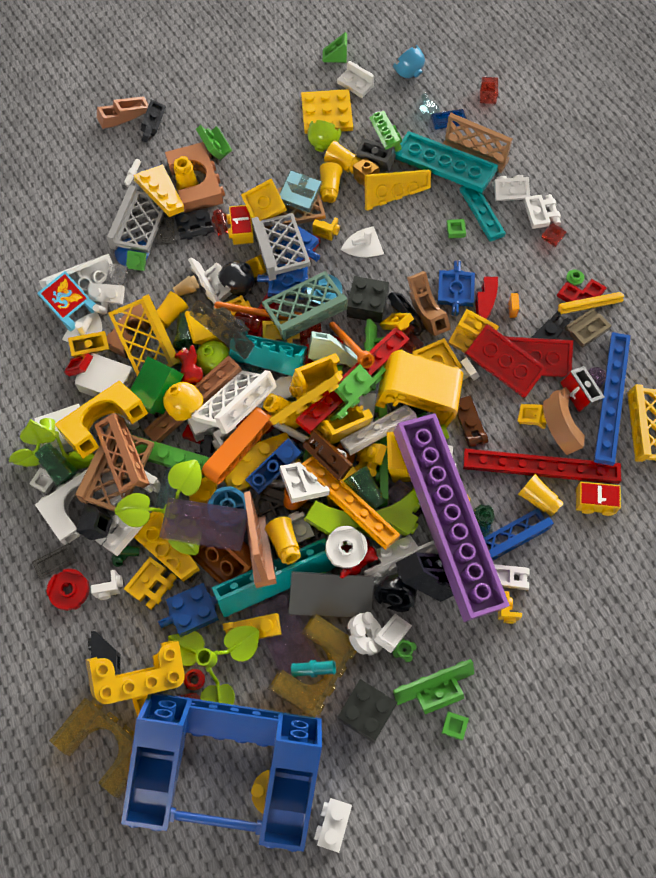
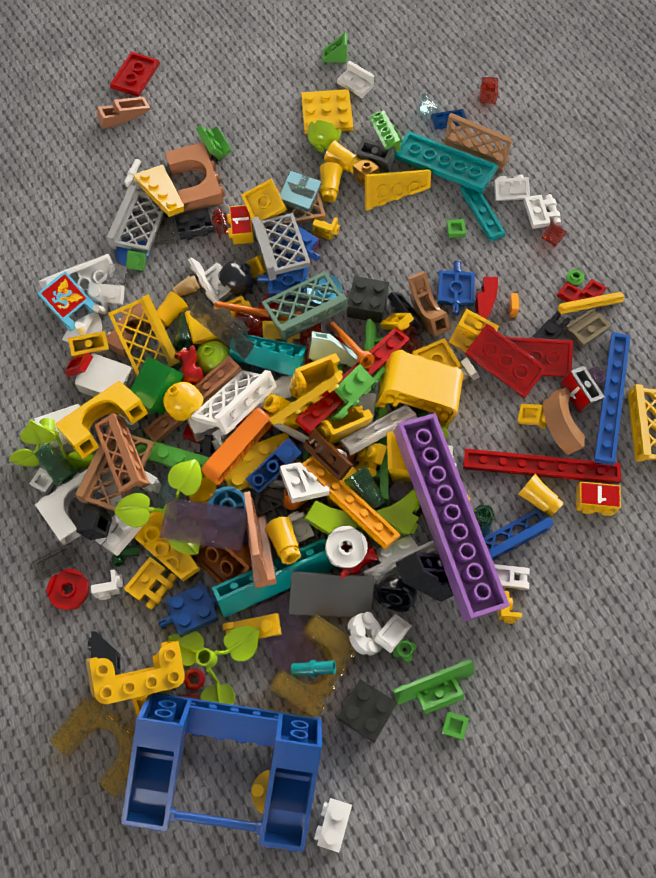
black hinge [140,99,166,143] -> none
yellow plant [174,156,199,190] -> none
white shield [341,226,384,258] -> none
dark azure cylinder [393,45,425,78] -> none
reddish brown plate [457,395,488,448] -> none
none -> red tile [110,51,160,97]

